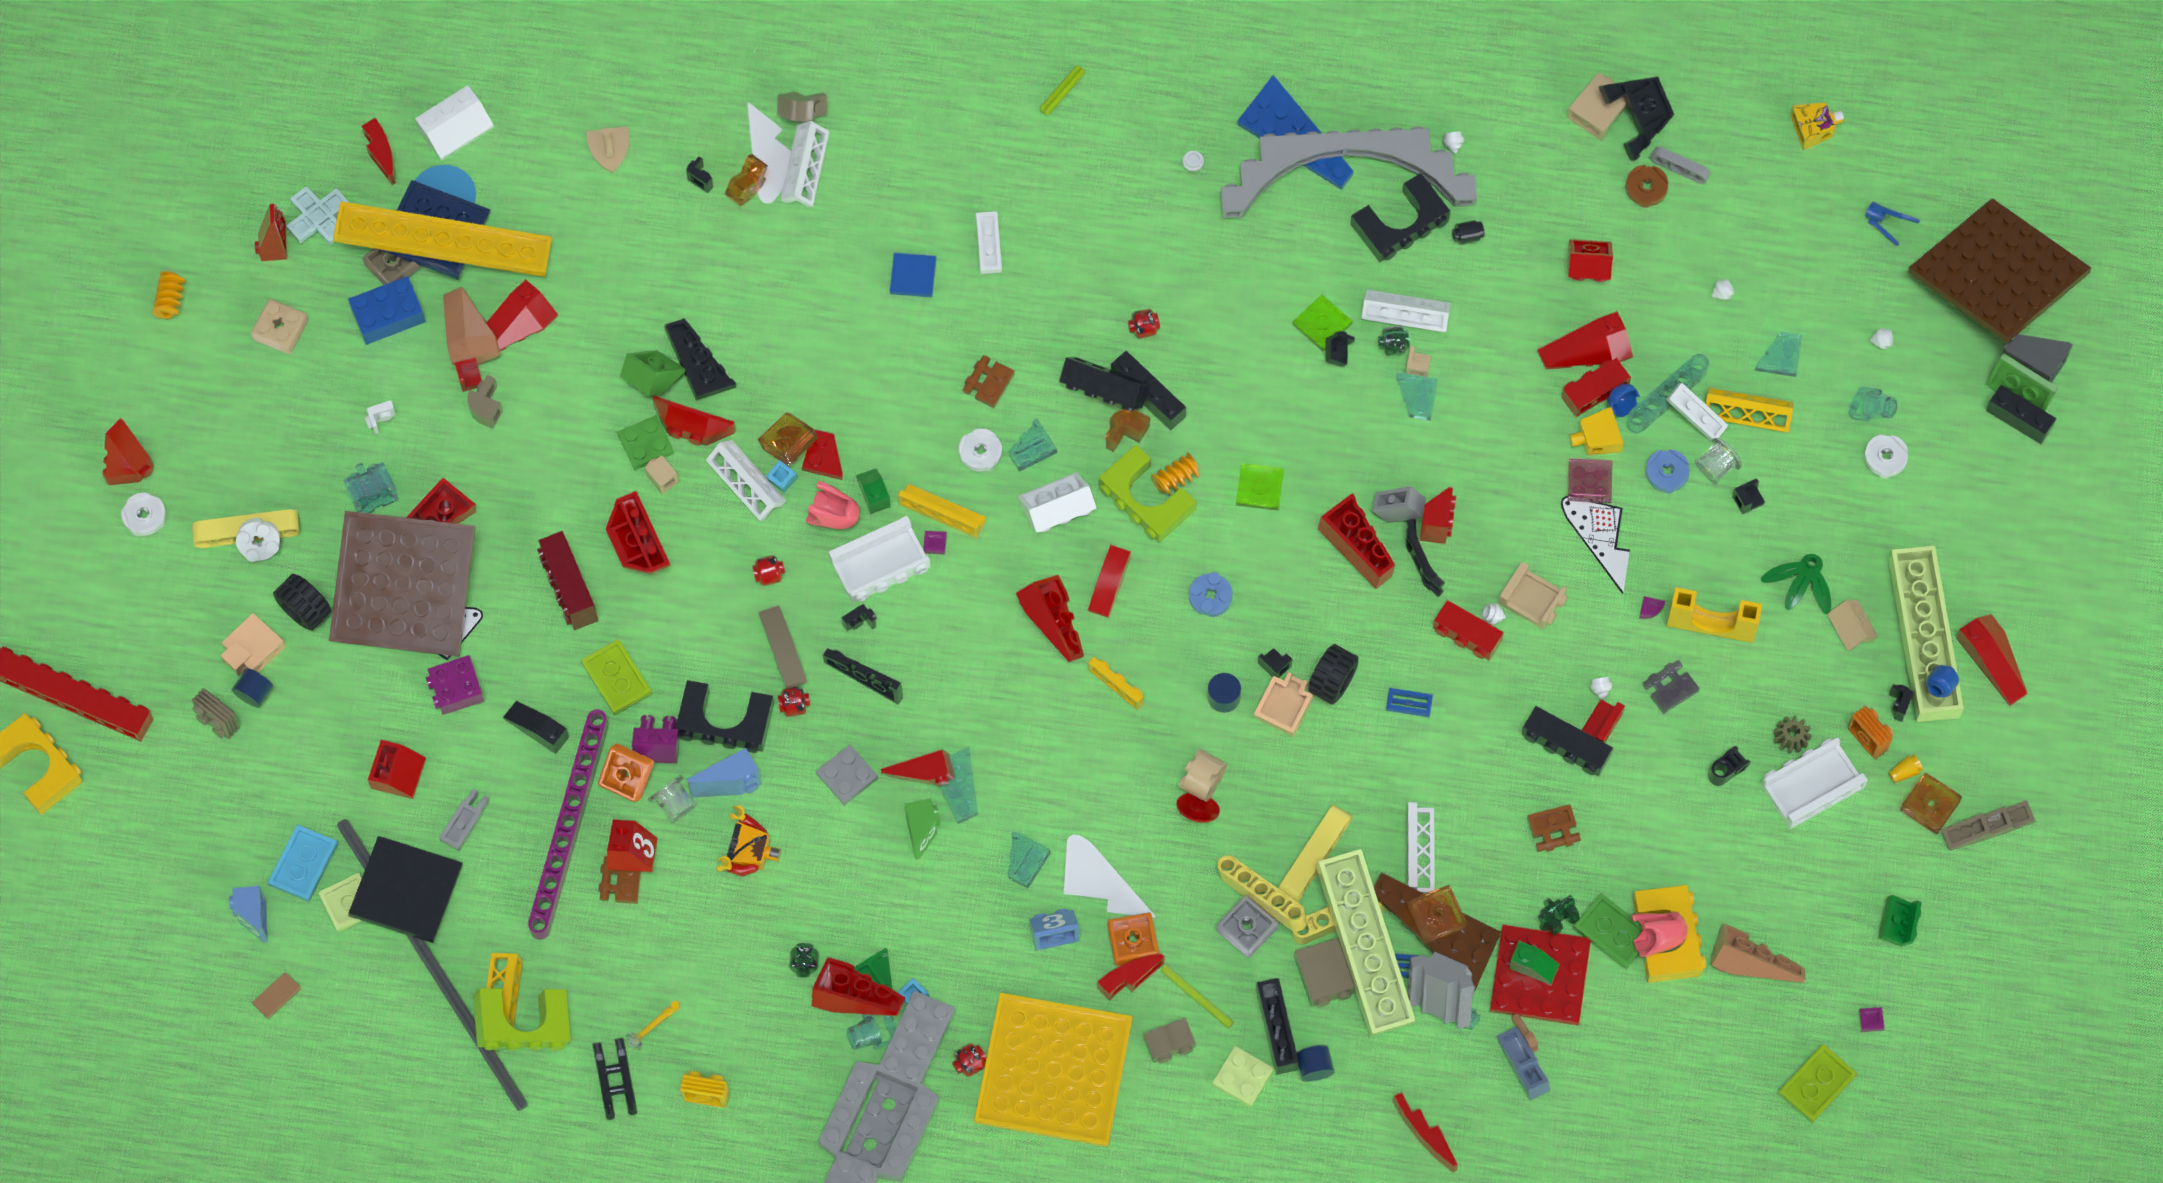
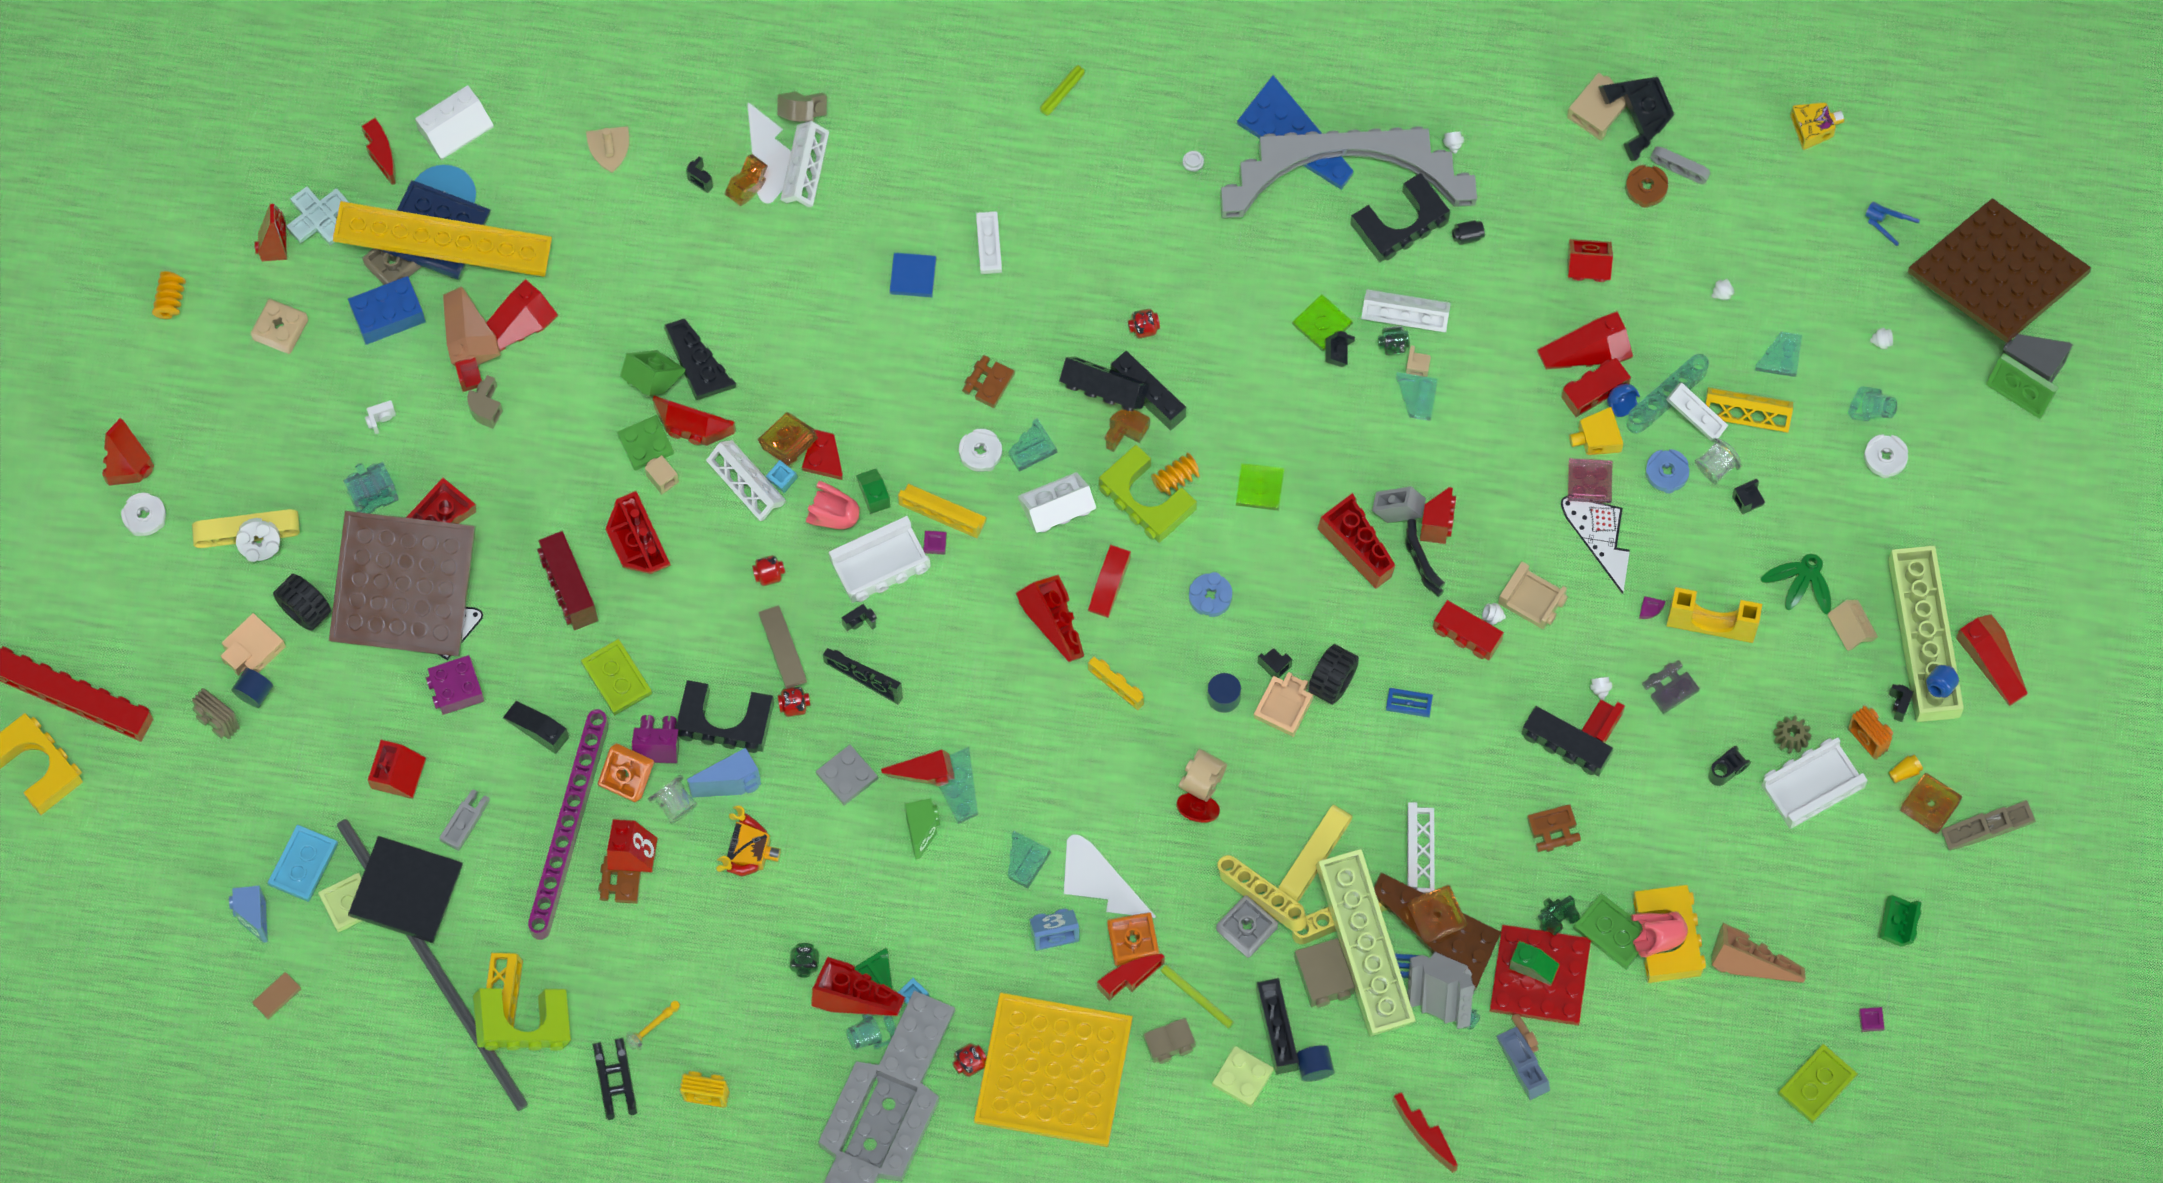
black brick [1986,385,2057,445] -> none

